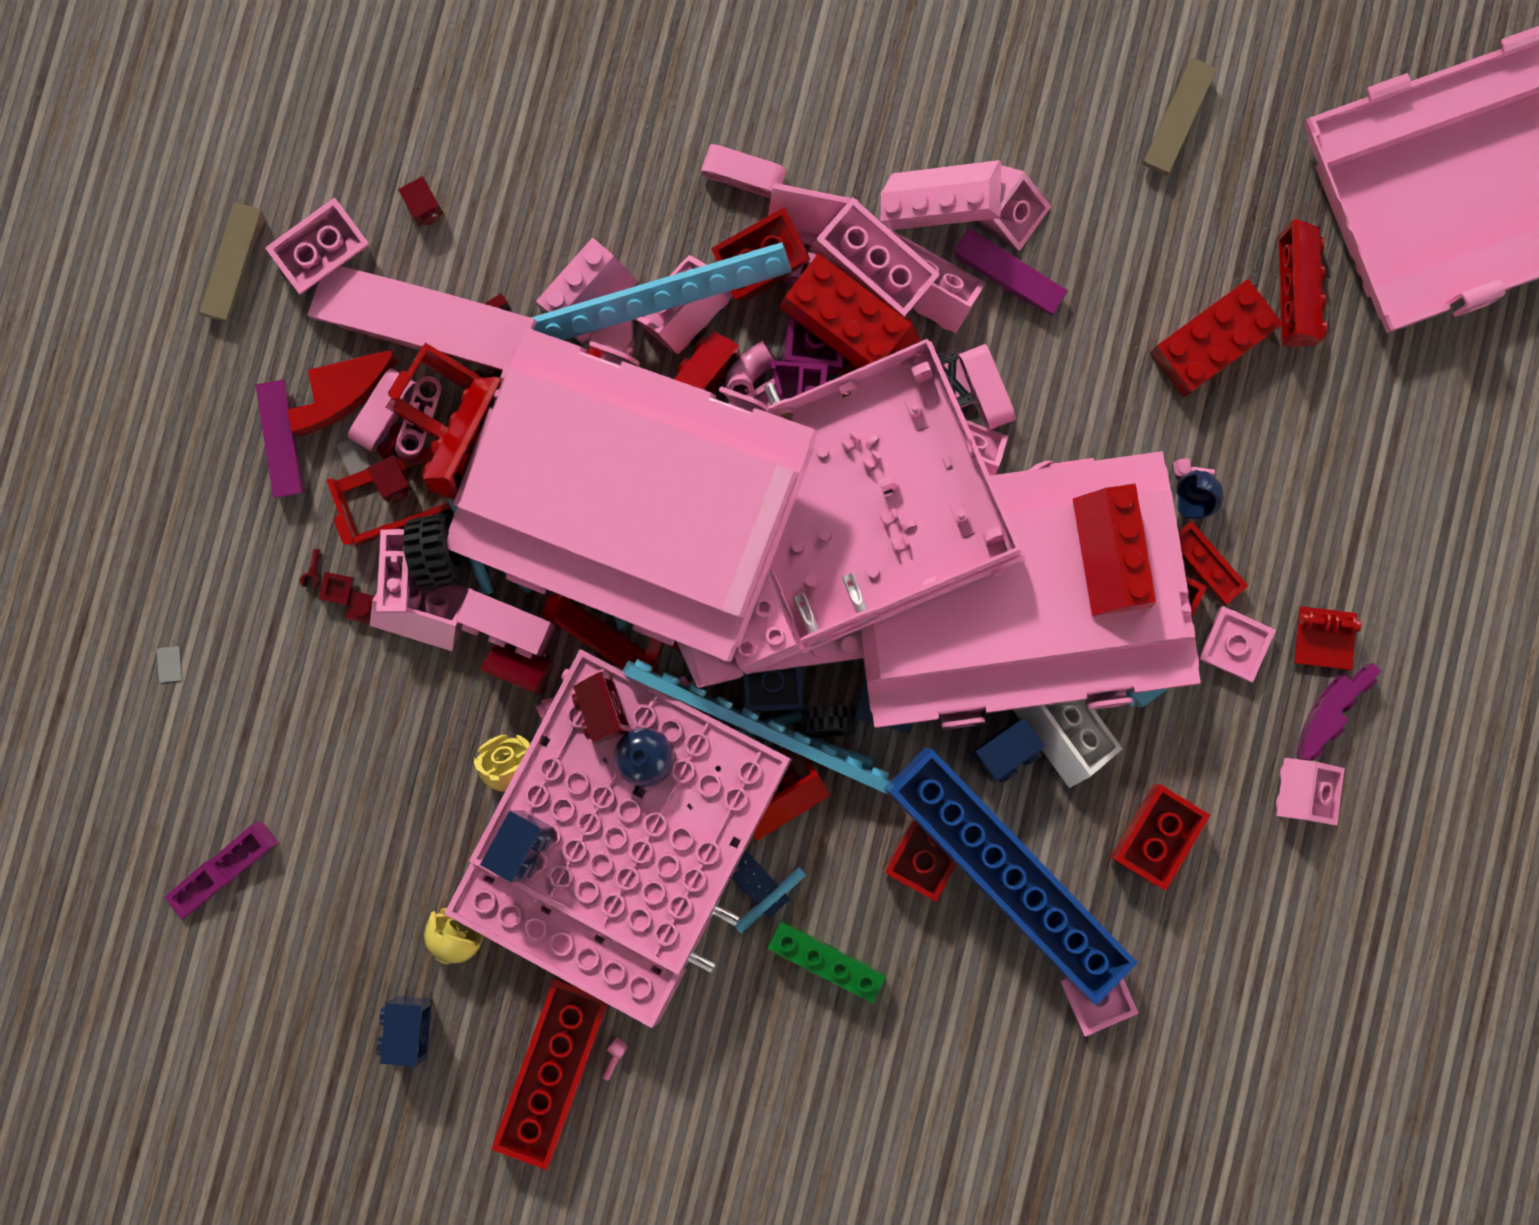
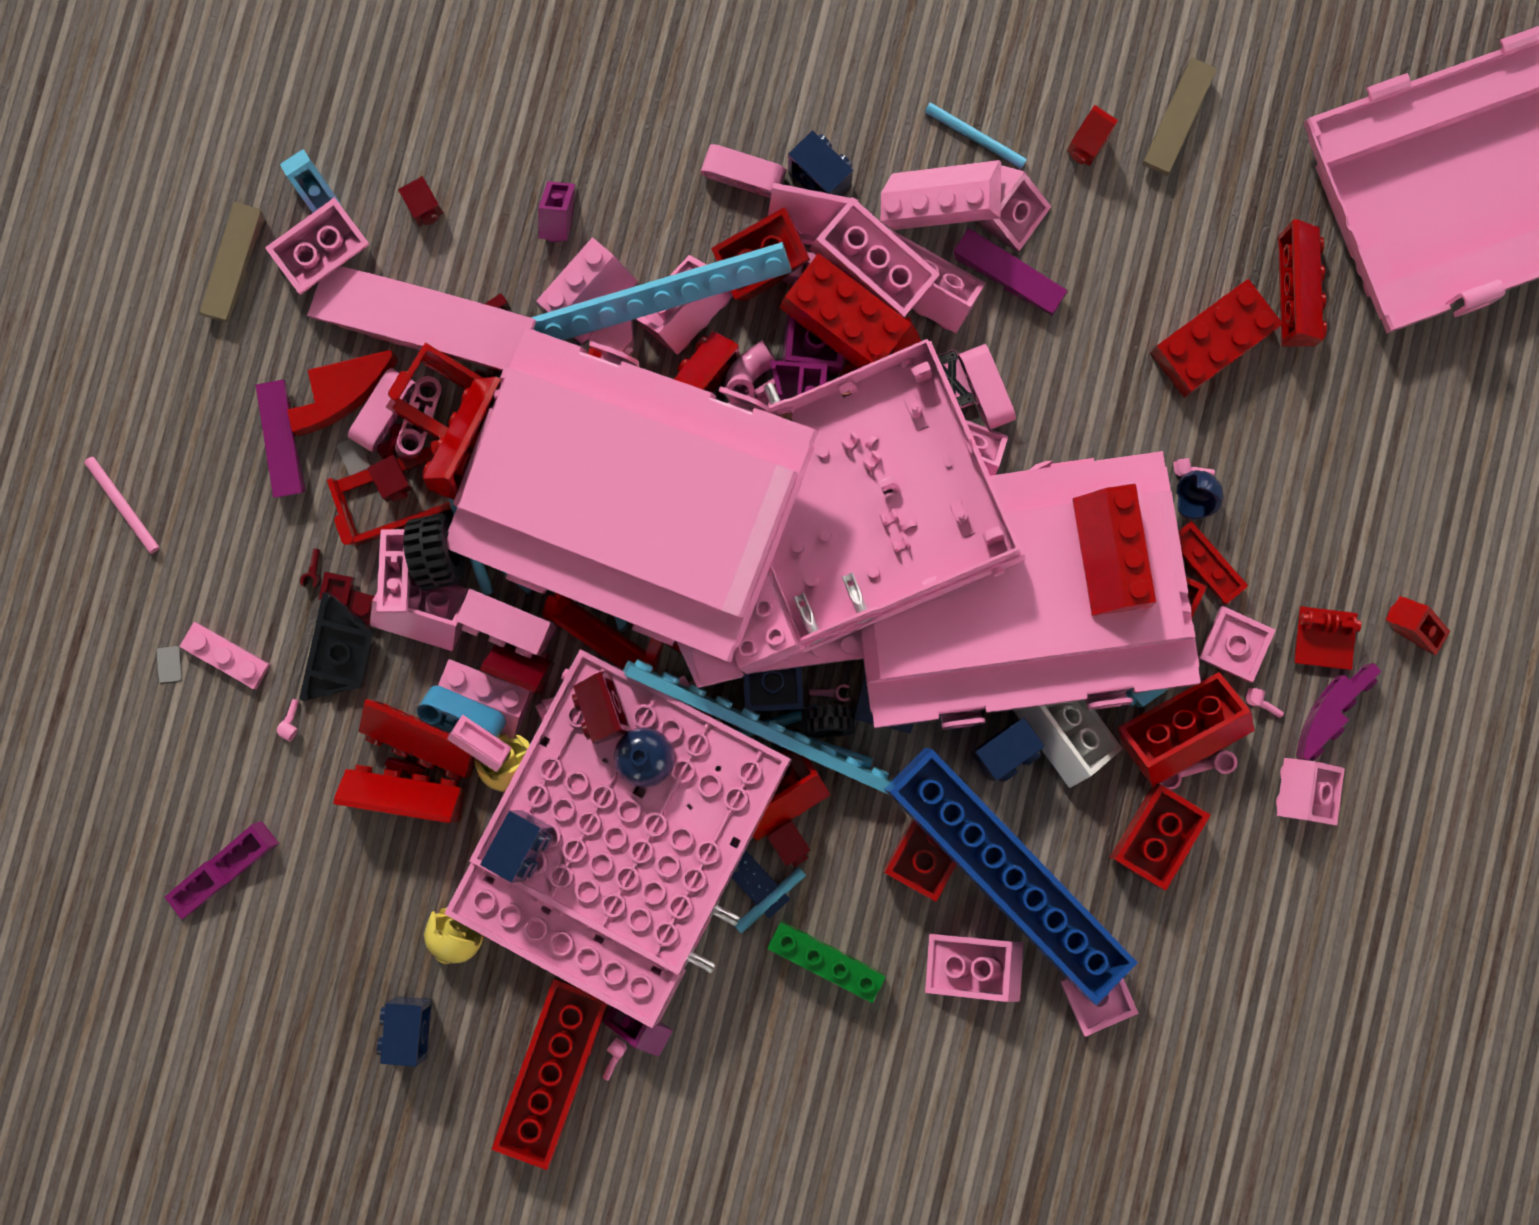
none -> bright pink bar [84,457,160,554]
none -> bright pink plate [179,622,271,689]
none -> bright pink hand [277,699,299,742]
none -> medium azure slope [280,149,341,213]
none -> black wing [299,592,376,701]
none -> red slope [333,764,465,823]
none -> red slope [358,699,477,781]
none -> dark red piece [385,756,427,777]
none -> dark azure beam [417,686,506,738]
none -> bright pink slope [438,659,534,739]
none -> bright pink tile [447,715,512,772]
none -> magenta slope [538,181,575,242]
none -> magenta slope [603,1006,673,1057]
none -> dark red brick [767,820,811,867]
none -> dark blue brick [788,130,853,196]
none -> bright pink hand [809,684,850,702]
none -> medium azure bar [925,102,1027,169]
none -> bright pink slope [925,934,1024,1002]
none -> red slope [1067,104,1118,166]
none -> red brick [1118,672,1255,787]
none -> bright pink bar [1159,749,1237,790]
none -> bright pink hand [1246,688,1284,718]
none -> red slope [1385,596,1451,656]

